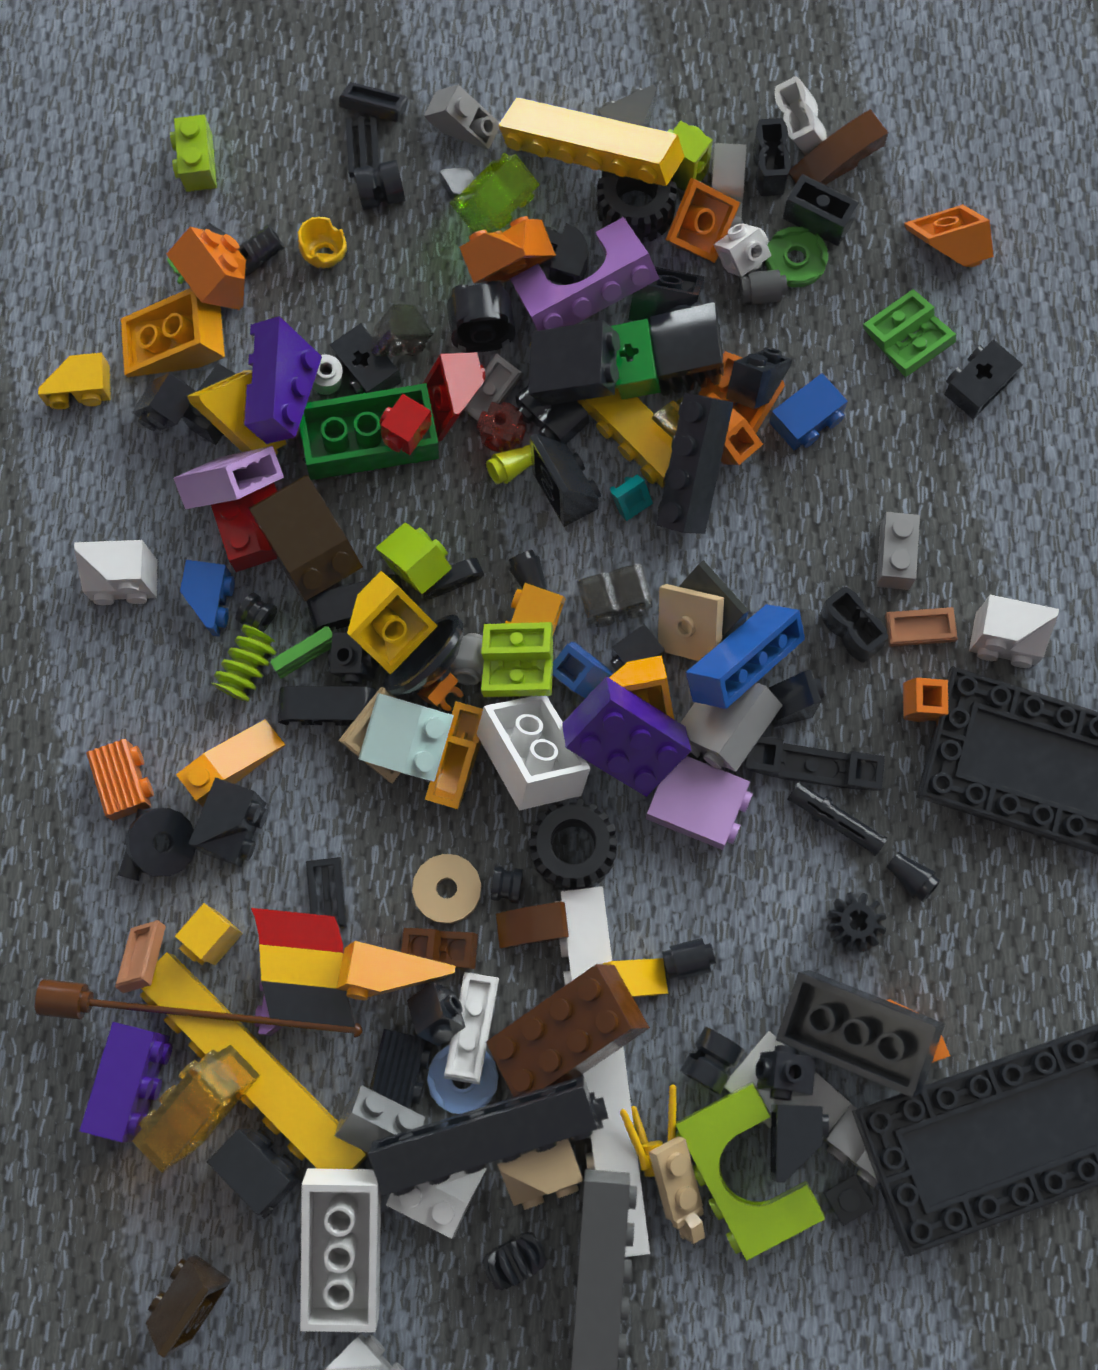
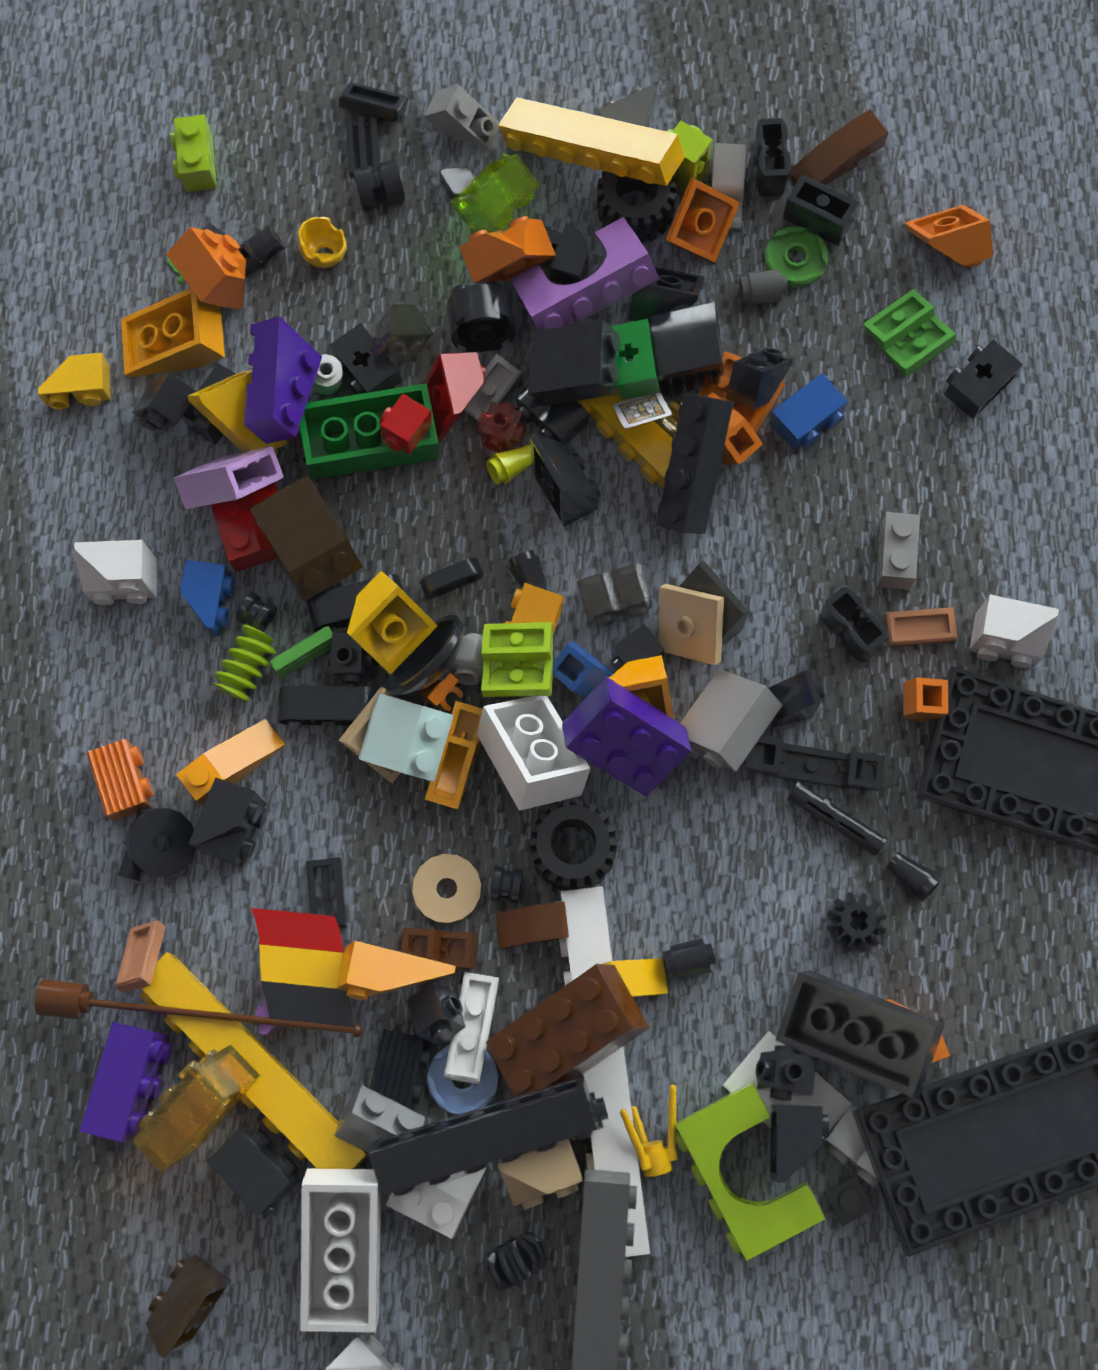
yellow brick [175,903,243,965] -> none
lime brick [375,522,452,594] -> none
teal tile [610,474,653,521] -> none
lavender brick [646,756,753,850] -> none
tan hinge [649,1136,705,1244] -> none
black wheel [680,1027,745,1095] -> none
blue brick [686,604,805,709] -> none
white brick [713,223,772,277] -> none
white brick [775,76,827,155] -> none
none -> sticker [612,393,672,428]

